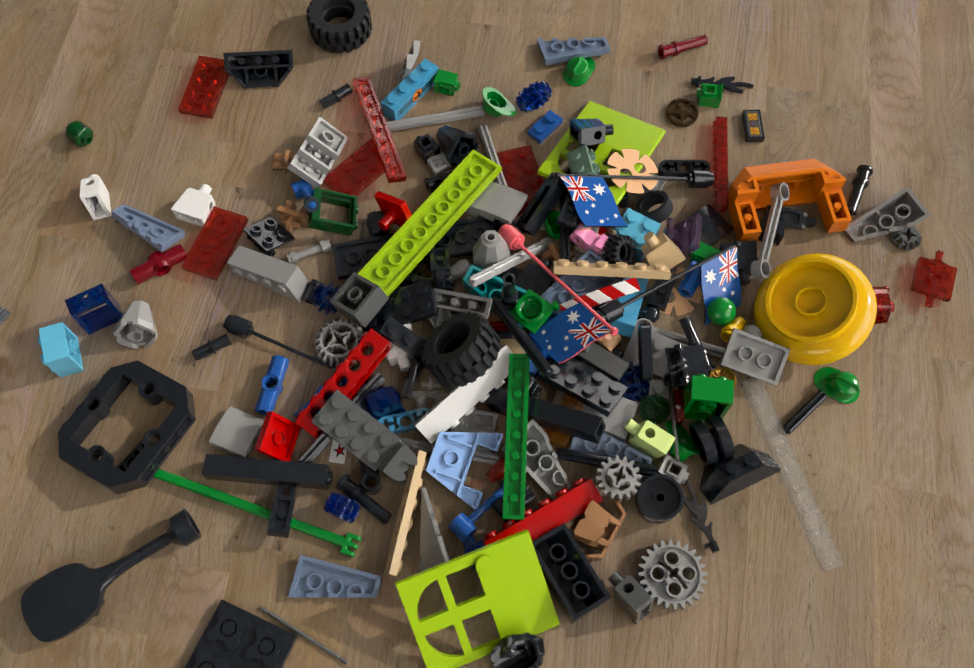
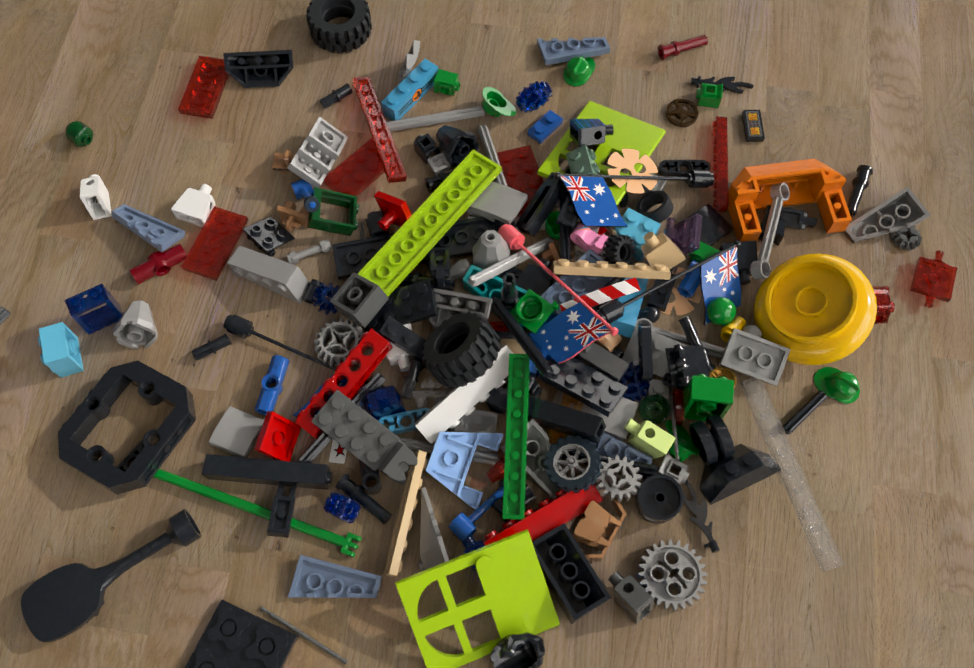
none -> black wheel [544,435,602,493]

